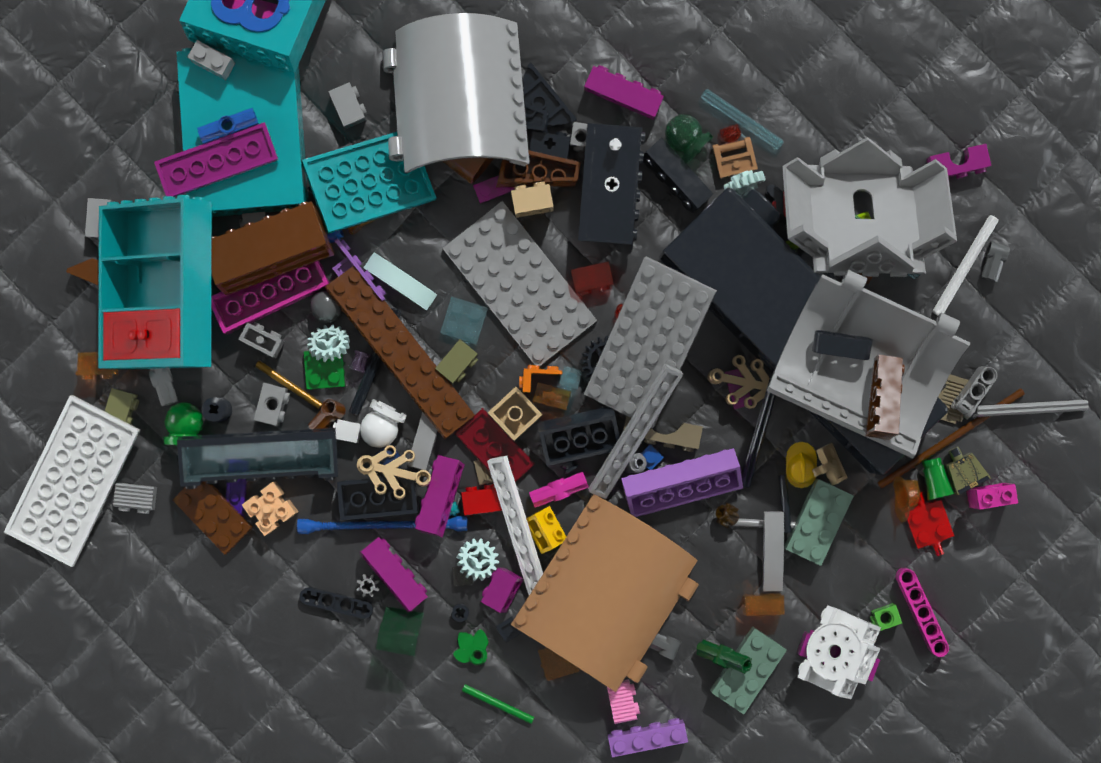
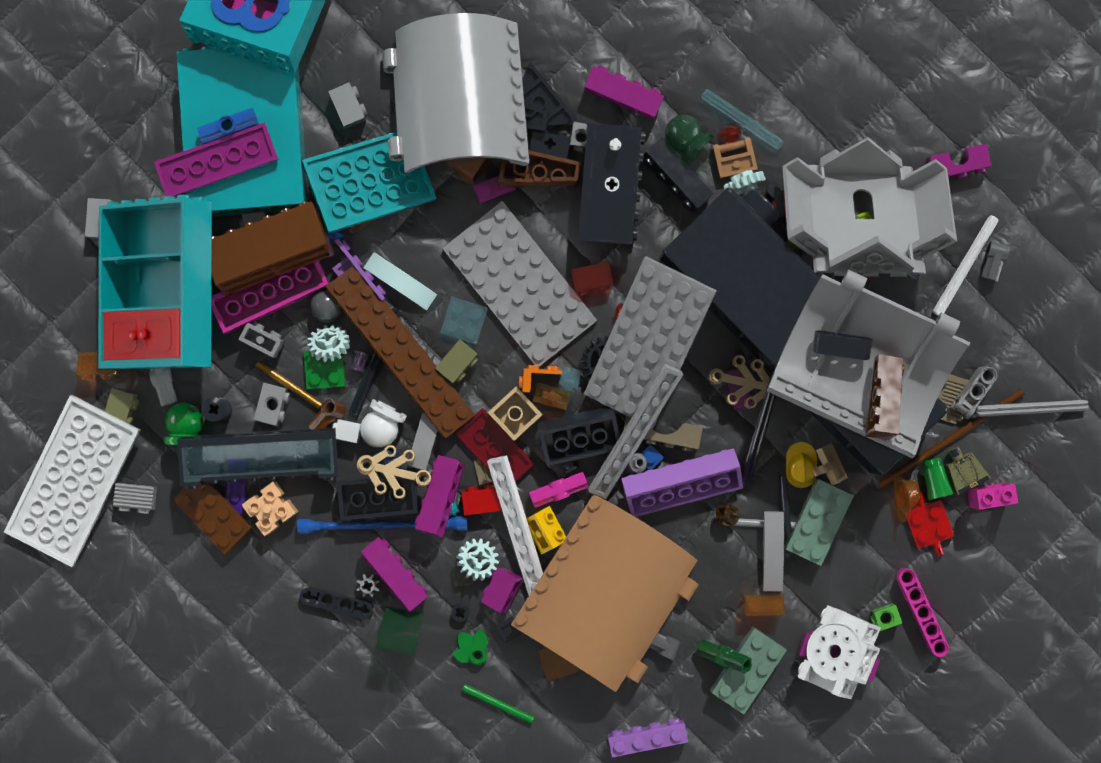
reddish brown slope [66,258,99,285] -> none
light grey brick [188,40,235,80] -> none
tan brick [511,182,553,218] -> none
bright pink brick [607,679,640,724] -> none

